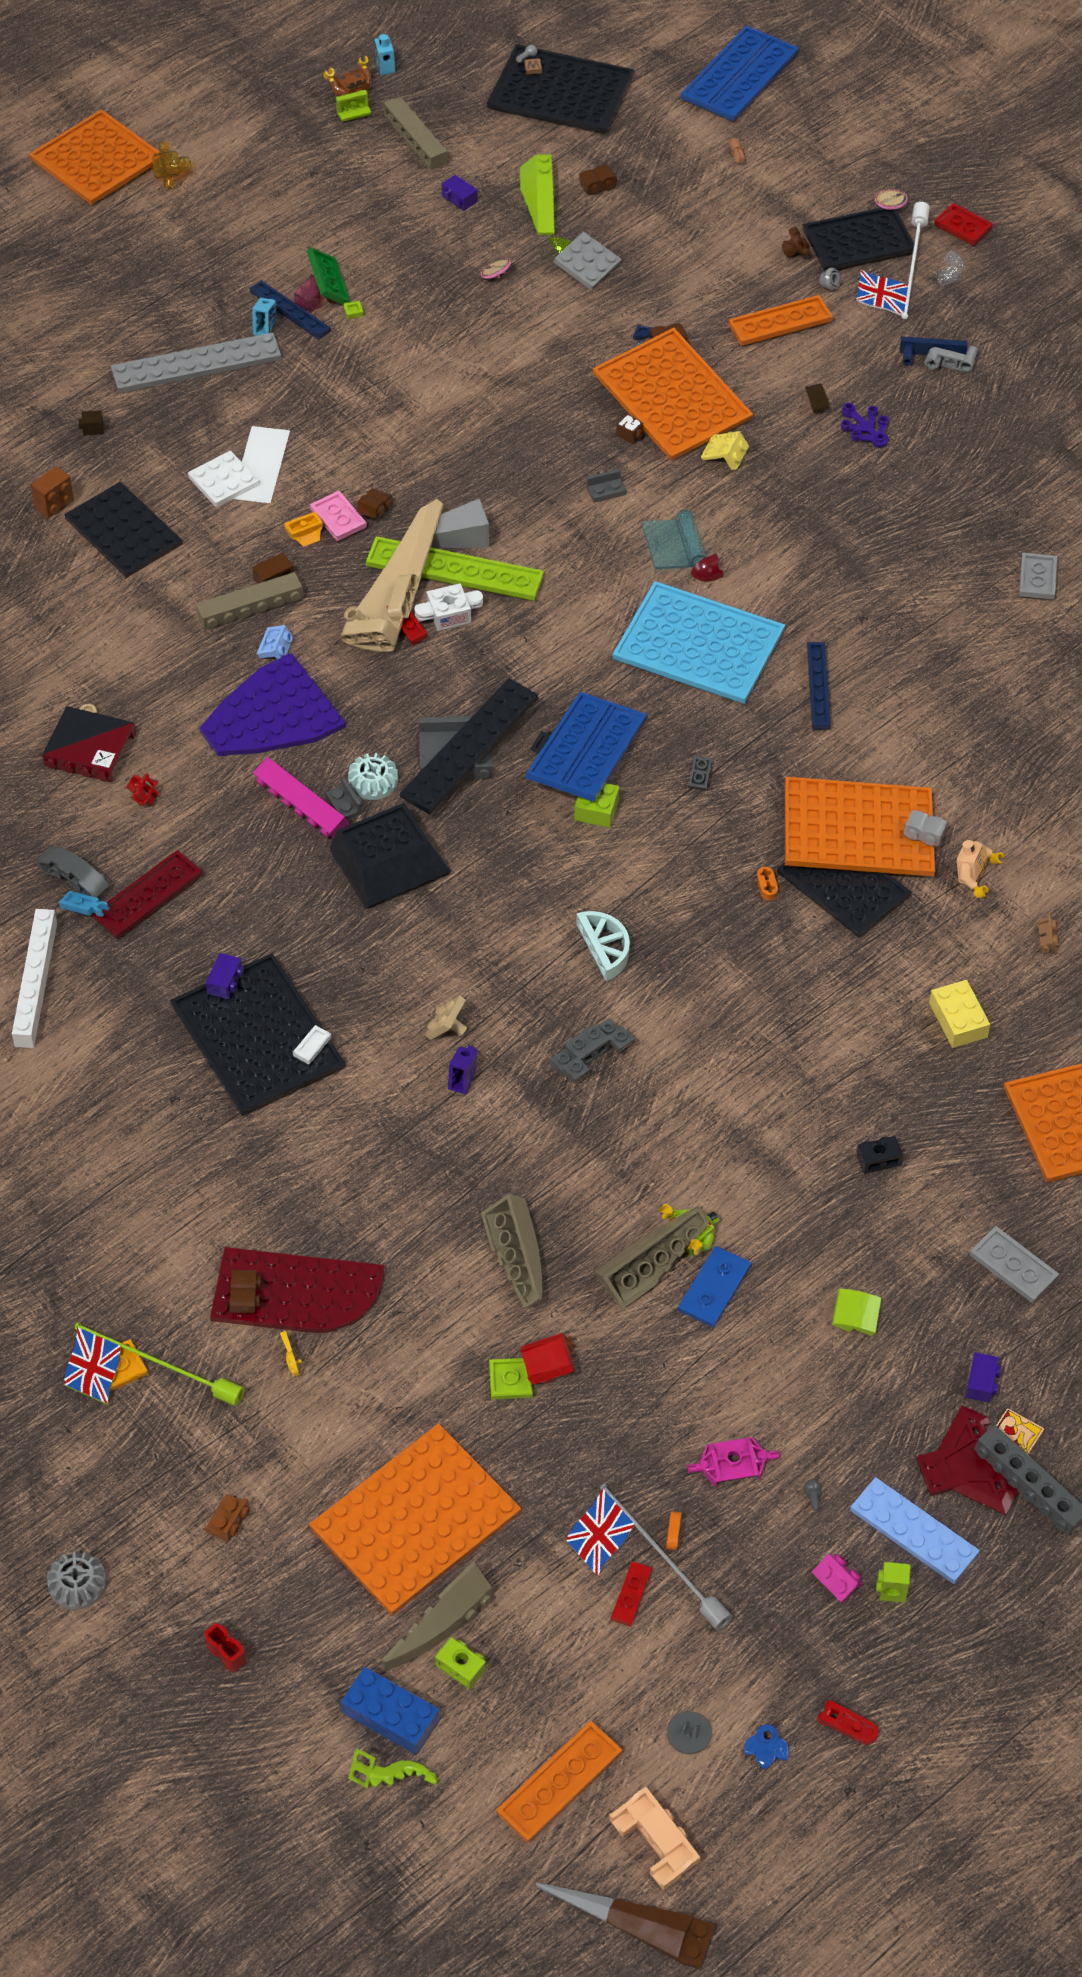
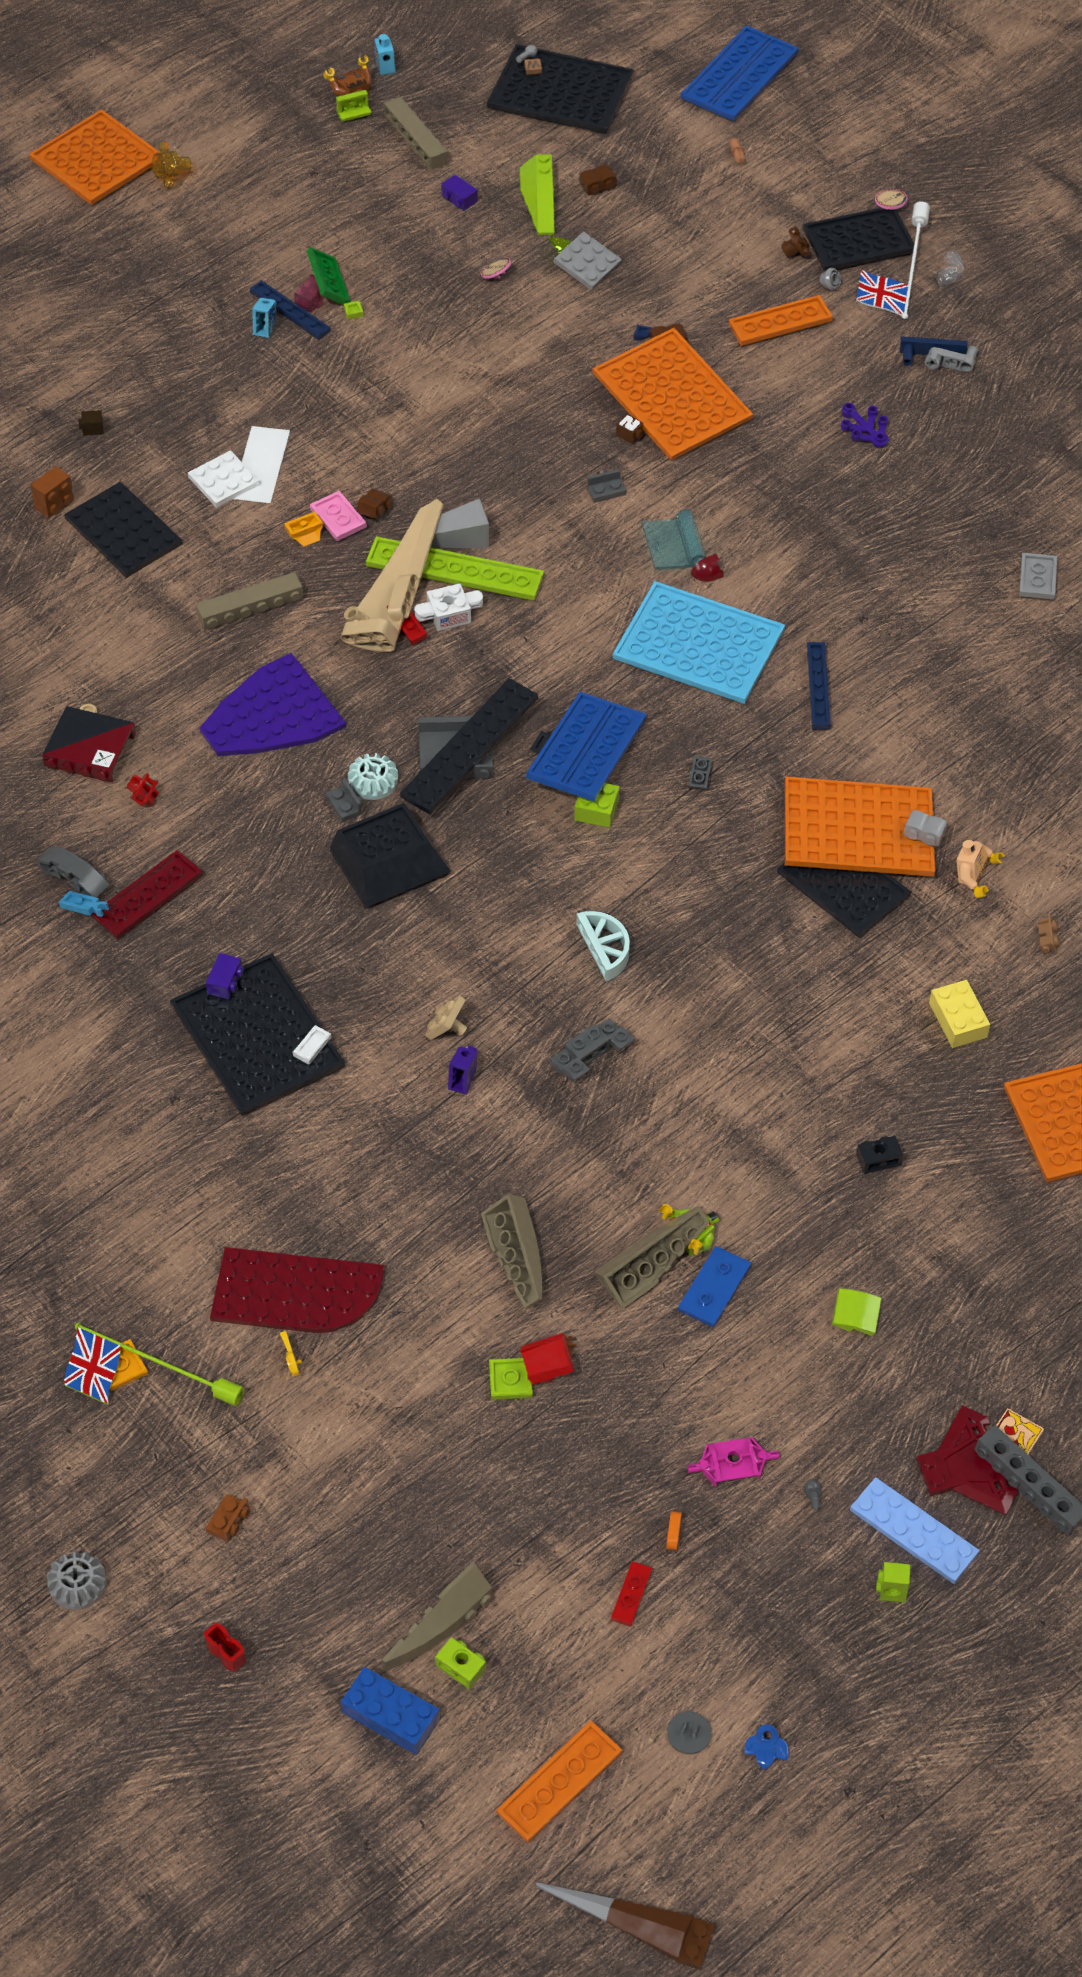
white brick [12,909,57,1048] -> none
light grey plate [111,332,281,393] -> none
reddish brown brick [230,1270,261,1313] -> none
reddish brown brick [252,552,294,584] -> none
dark pink brick [253,757,349,839] -> none
light blue bracket [257,625,293,659] -> none
orange plate [309,1423,521,1616] -> none
lime piece [348,1748,437,1788] -> none
flag [566,1484,733,1631] -> none
light nougat bracket [609,1787,700,1891] -> none
light yellow bracket [701,431,749,470] -> none
orange beam [757,867,778,900] -> none
dark brown slope [805,383,830,412] -> none
dark pink bracket [812,1553,864,1603] -> none
red plate [817,1700,878,1745] -> none
red plate [934,203,993,246] -> none
dark purple brick [965,1352,1001,1403] -> none
light grey plate [970,1226,1059,1303] -> none

